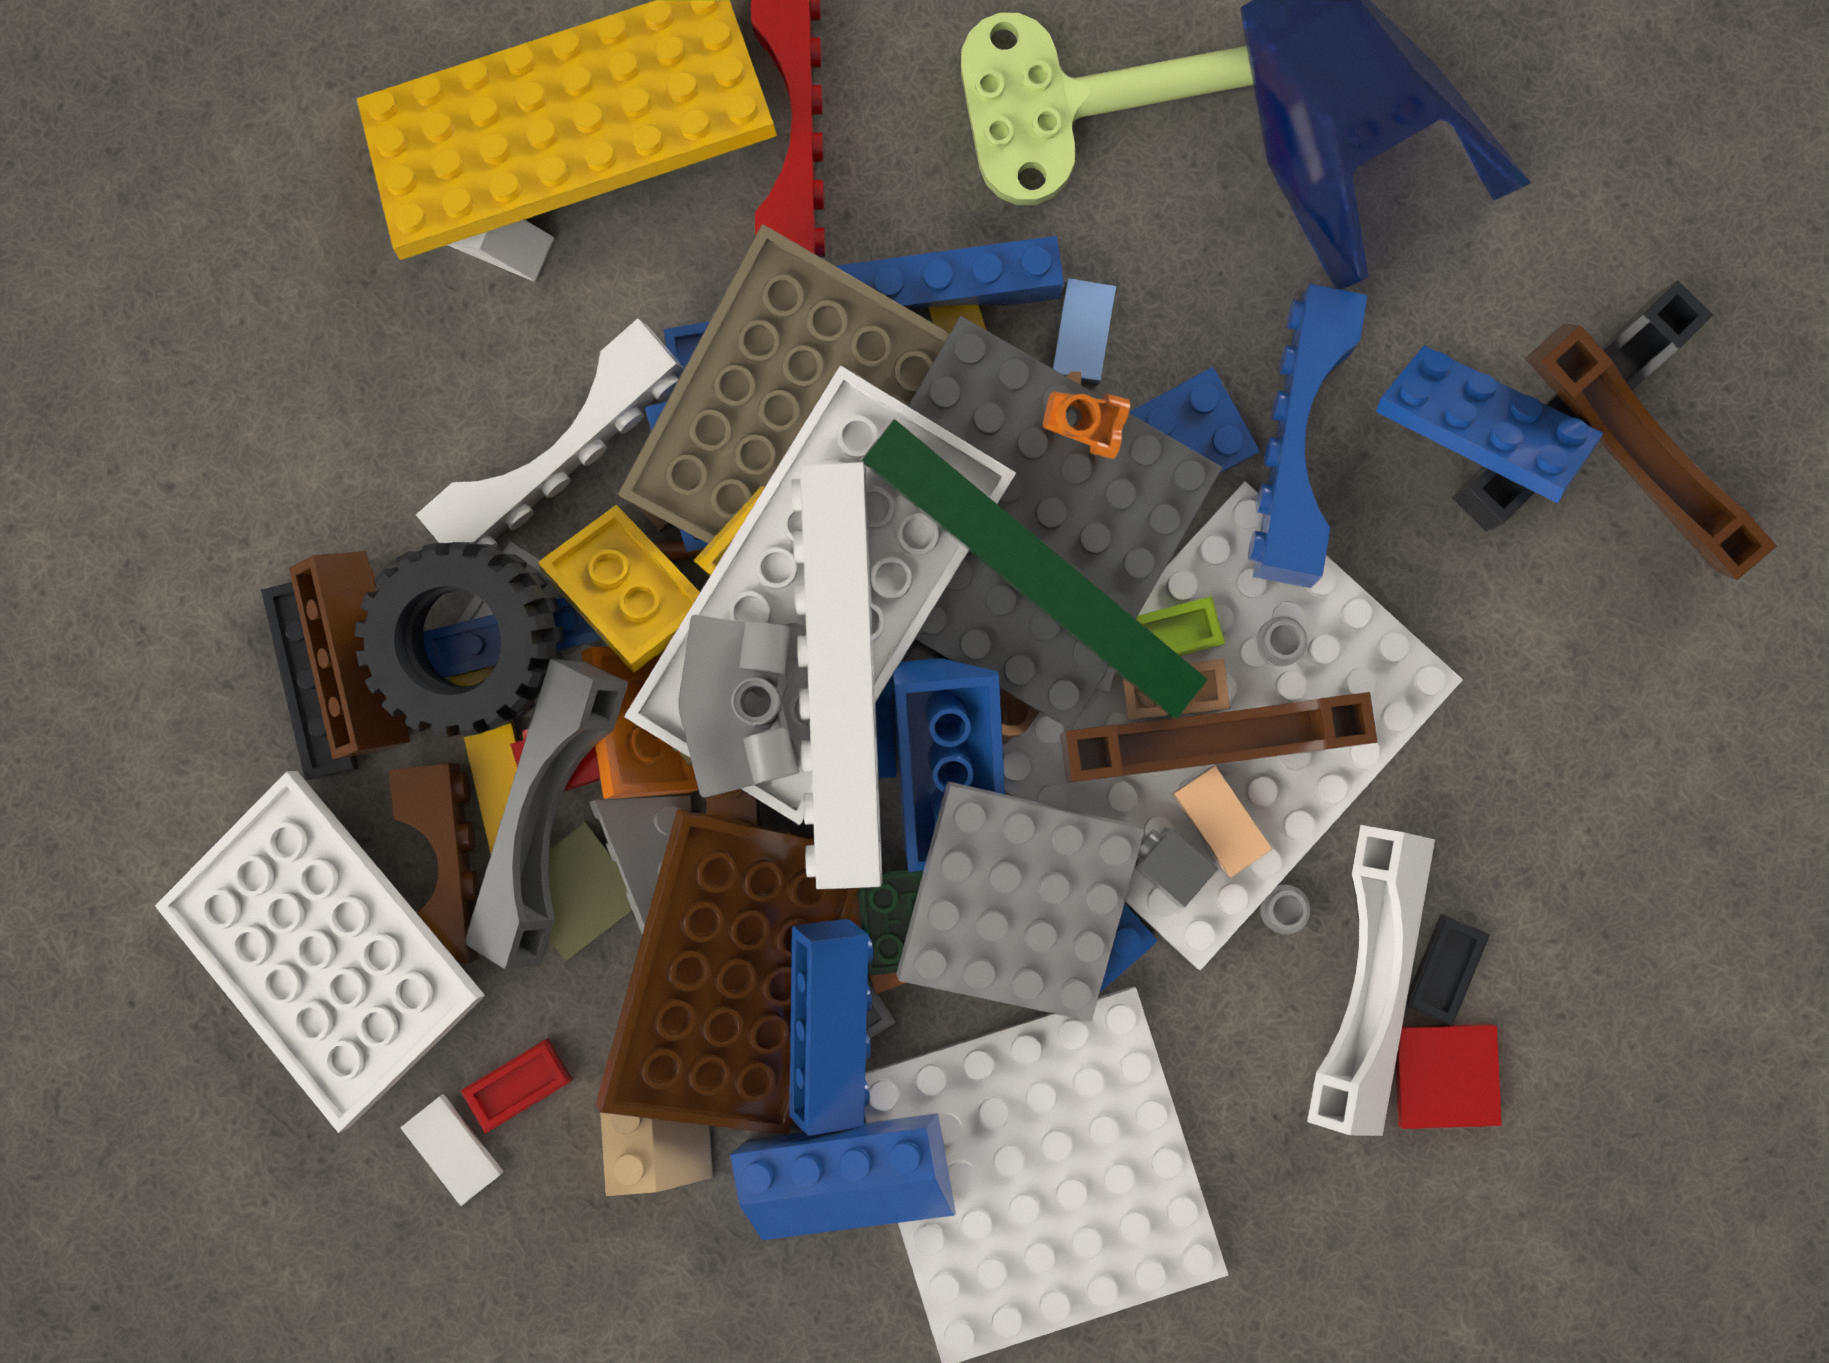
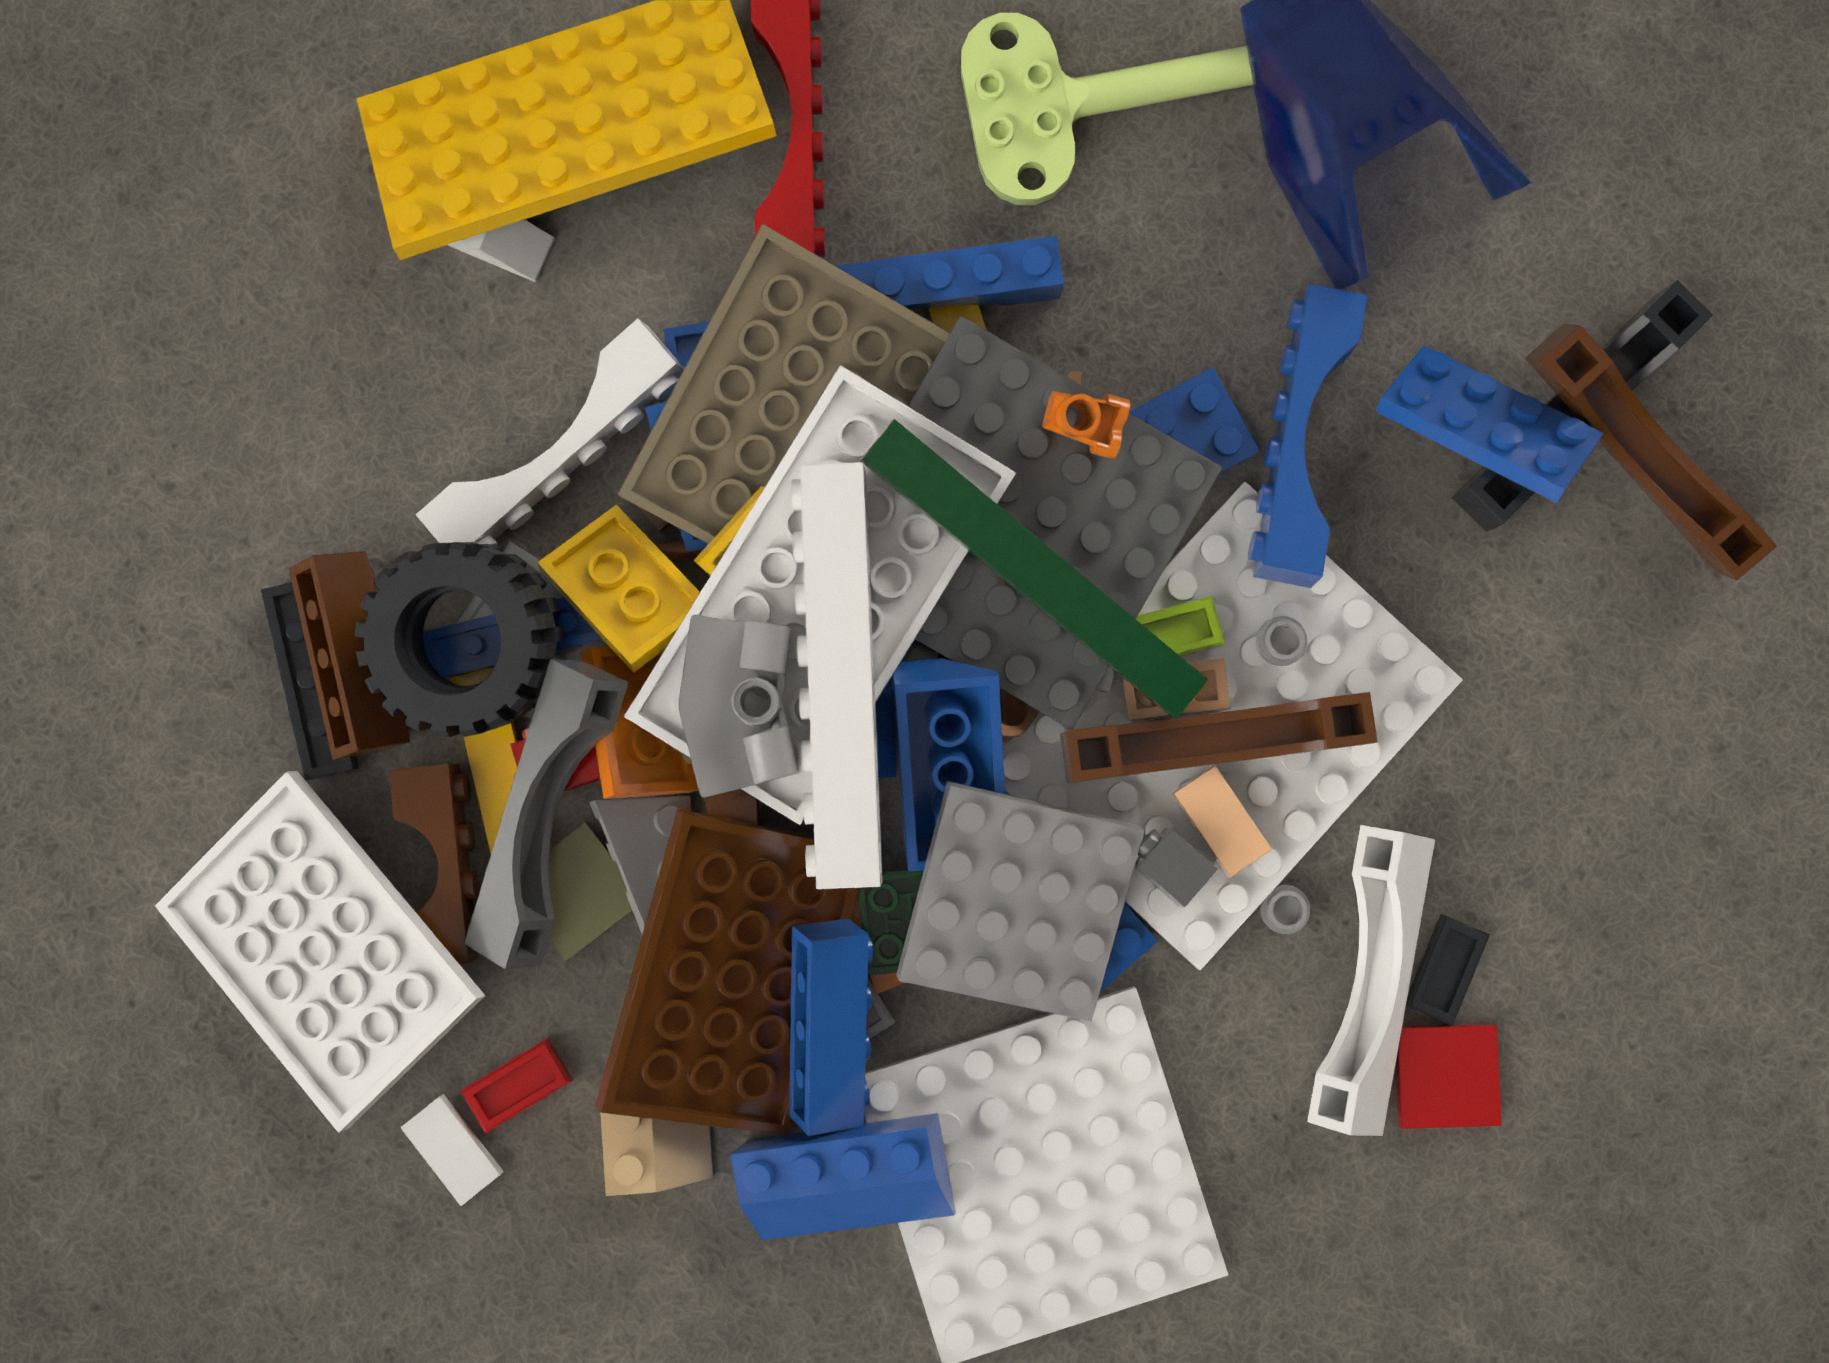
light blue tile [1053,278,1116,384] -> none

